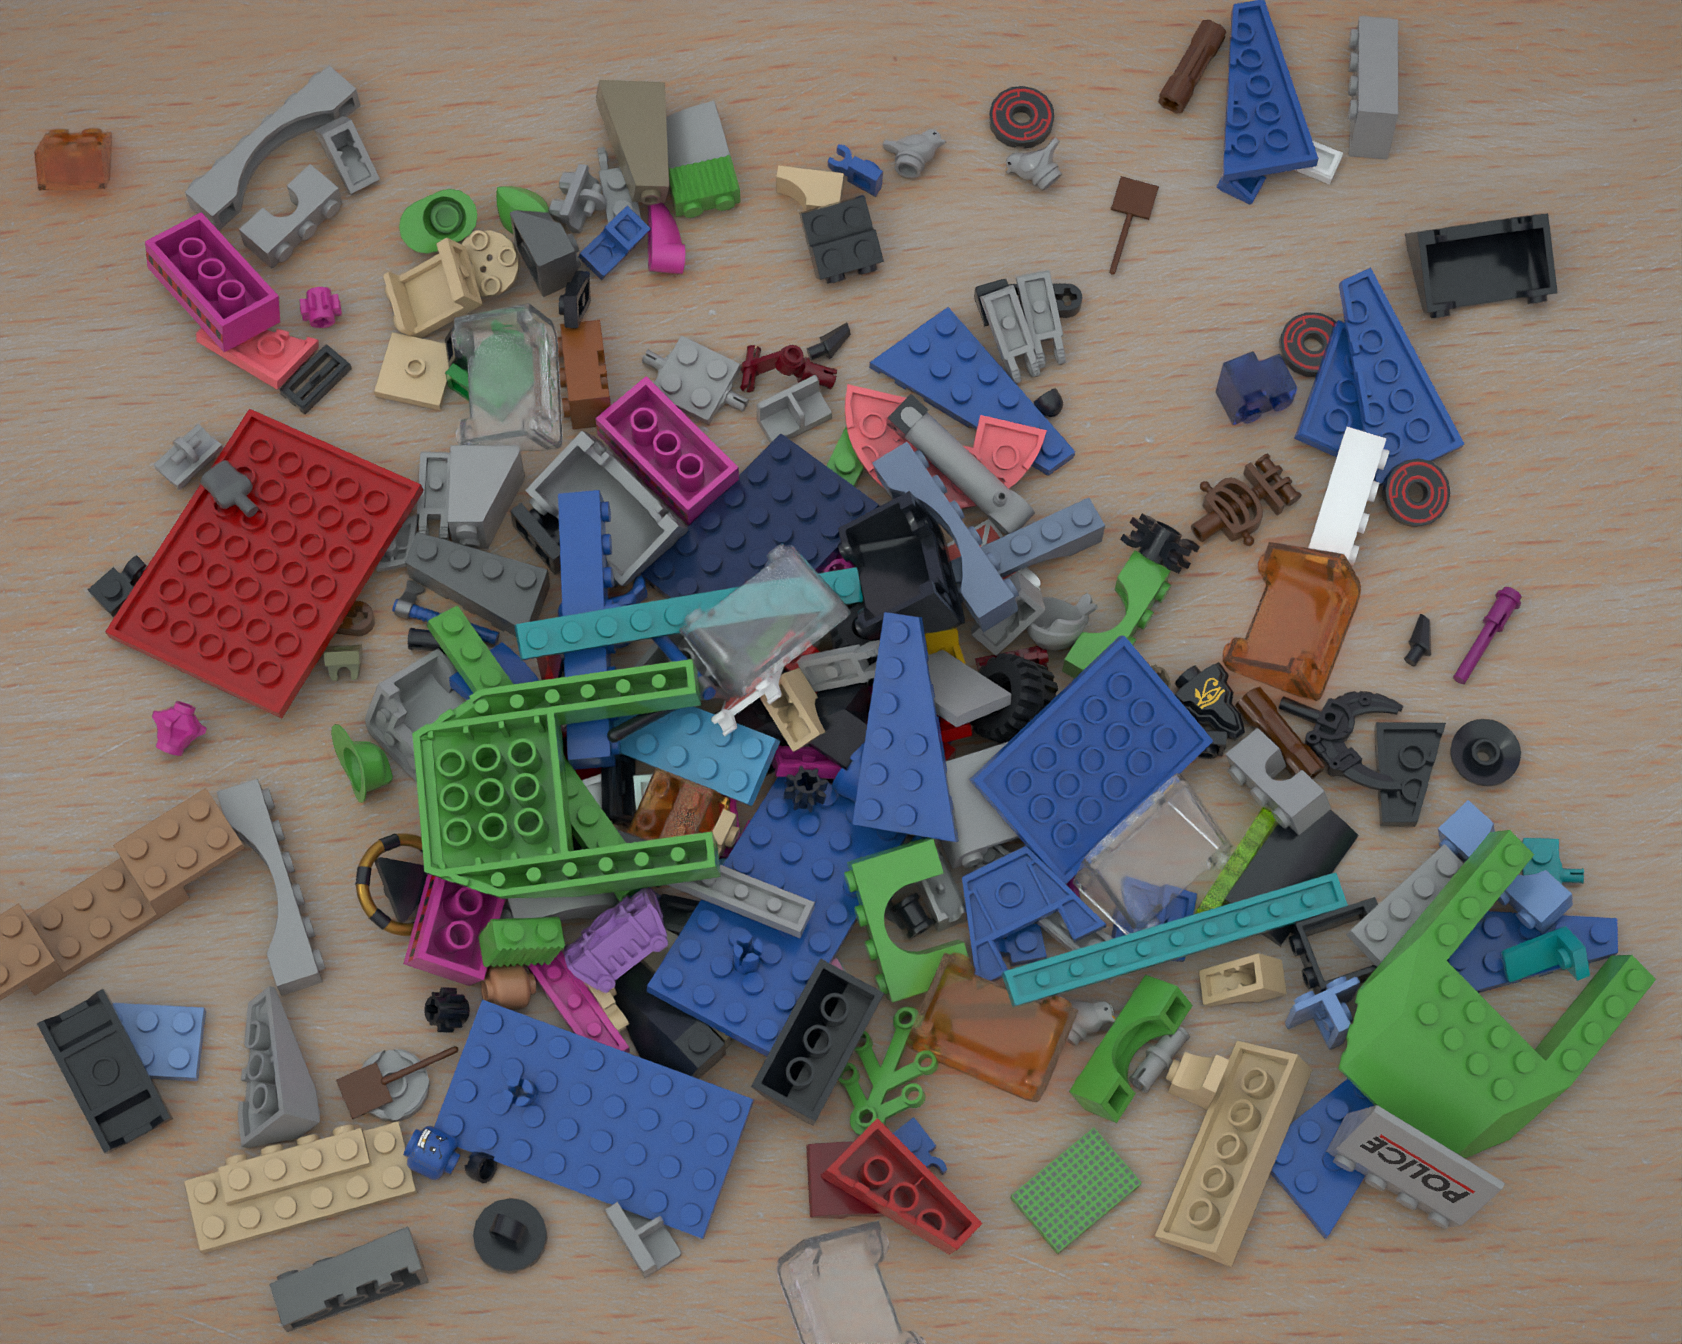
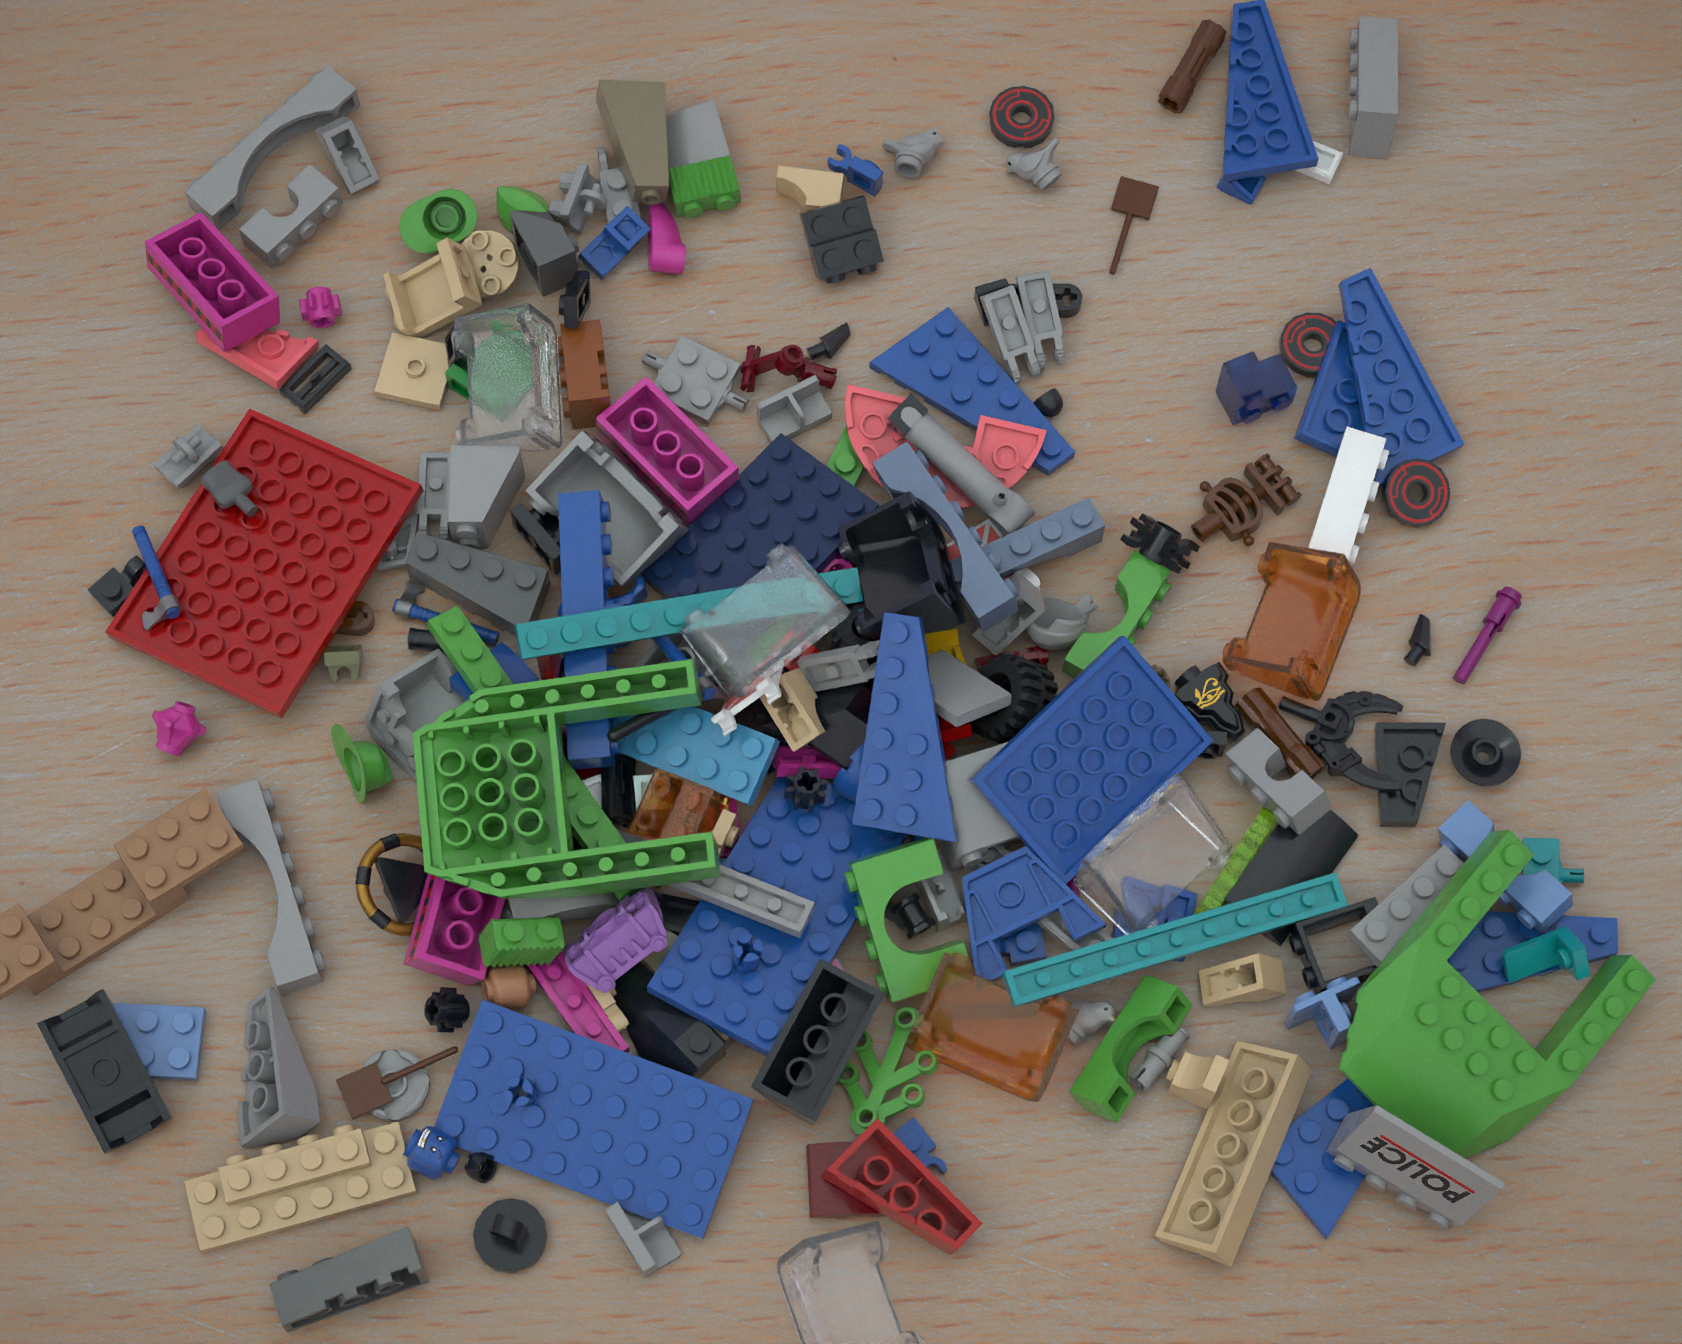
clear orange slope [34,128,112,191] -> none
bright green tile [1010,1128,1141,1254] -> none
black windscreen [1405,213,1558,318] -> none
none -> blue piece [132,525,182,631]

